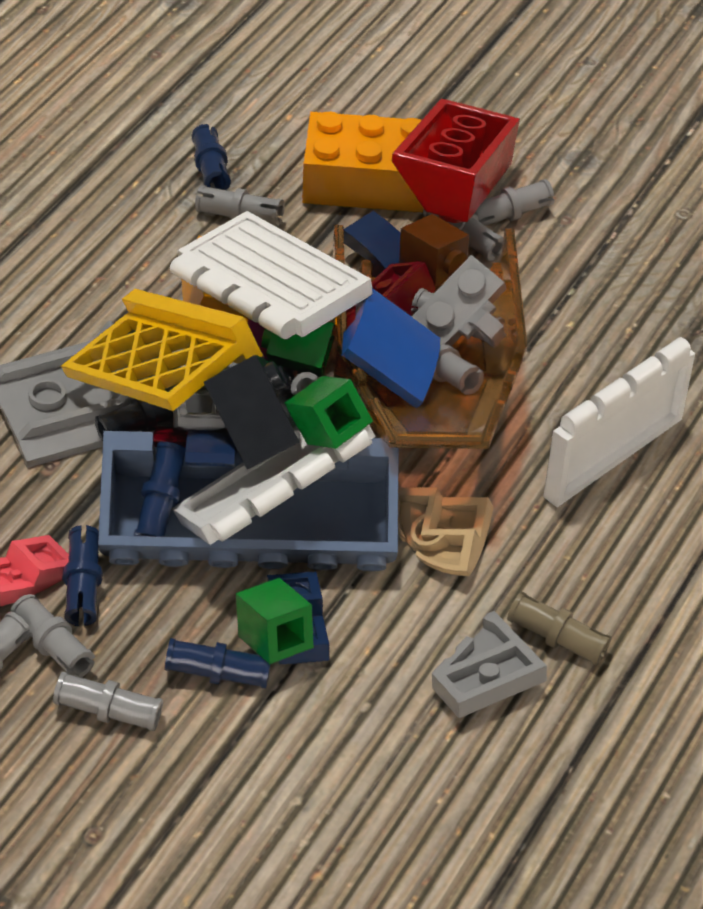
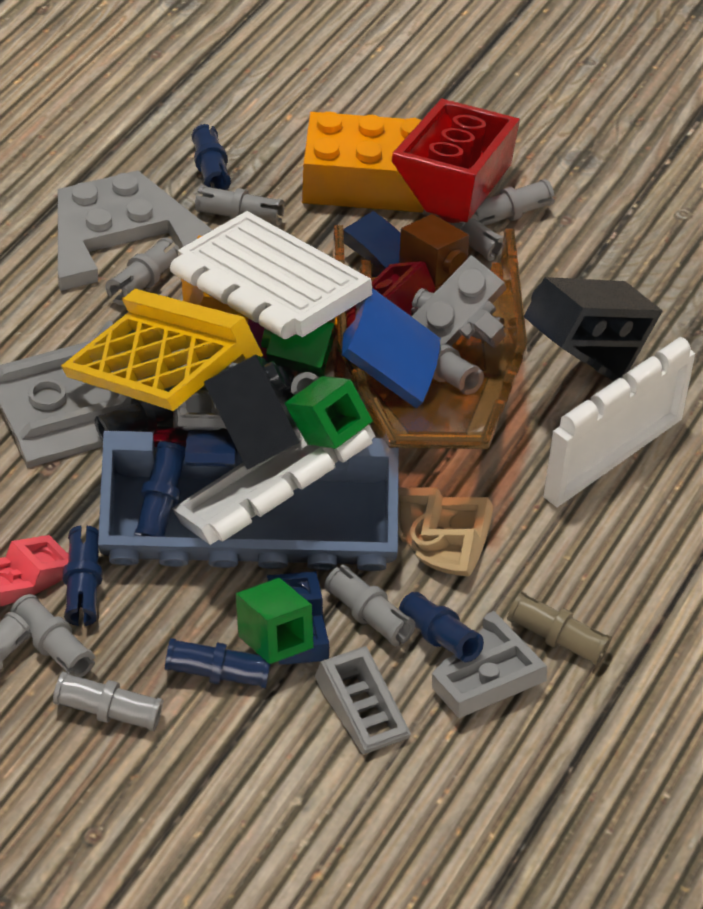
none -> light grey wing [58,170,212,291]
none -> light grey pin [105,238,179,305]
none -> light grey slope [315,646,411,755]
none -> light grey pin [325,565,415,647]
none -> dark blue pin [399,592,484,662]
none -> black wedge [523,277,663,382]

